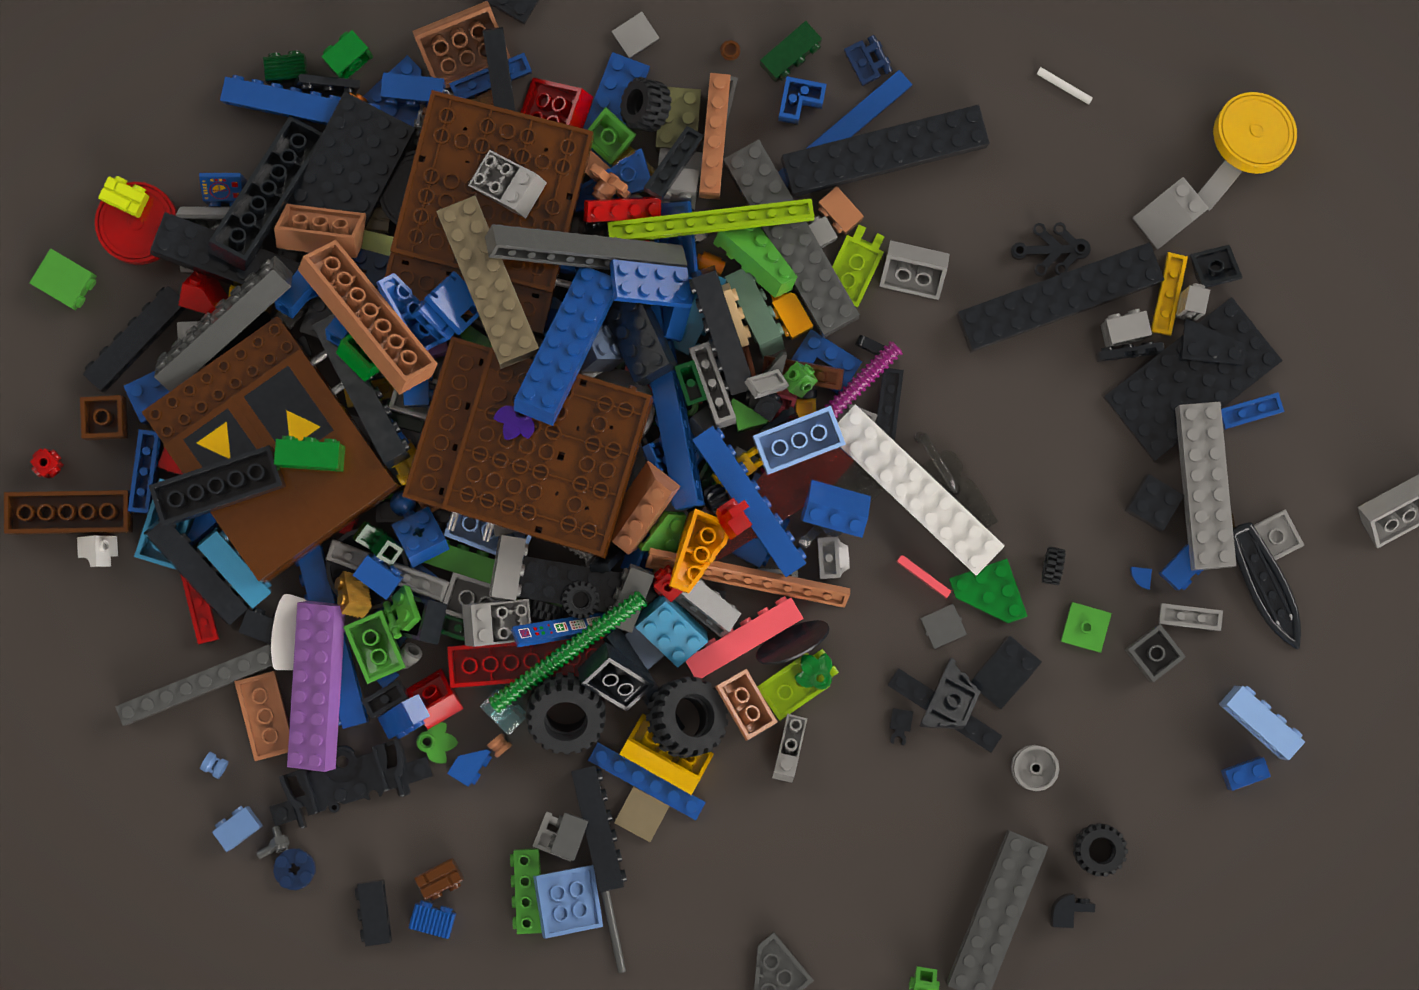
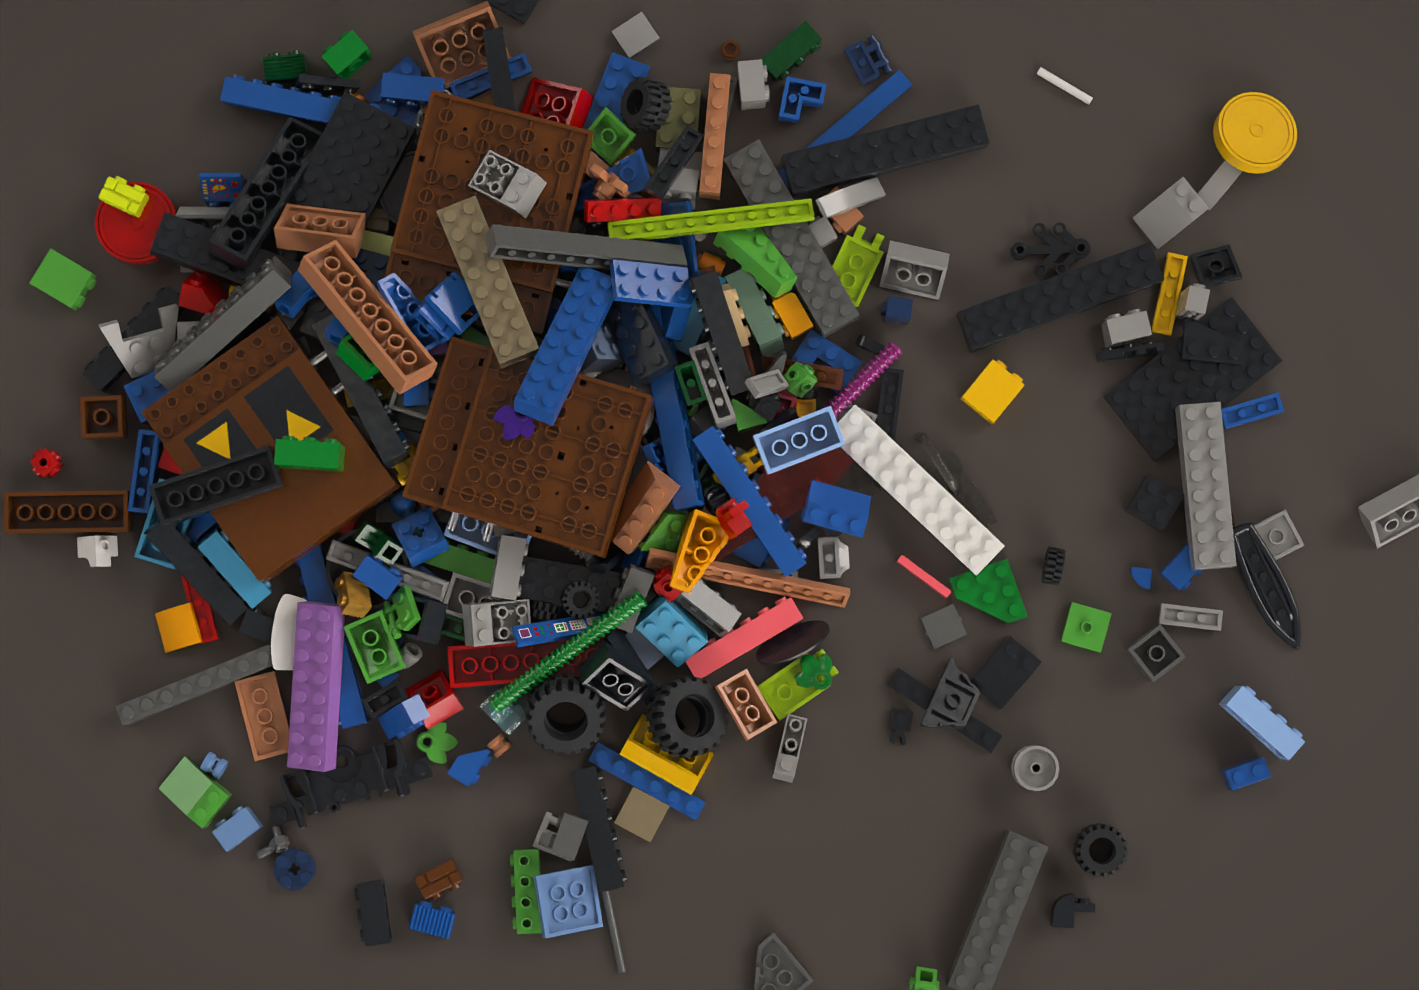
none -> light grey wing [98,304,179,378]
none -> light orange slope [155,602,203,653]
none -> bright green slope [159,756,233,828]
none -> light grey brick [737,59,770,110]
none -> light grey slope [815,177,886,219]
none -> dark blue brick [880,296,913,325]
none -> yellow brick [960,360,1024,425]

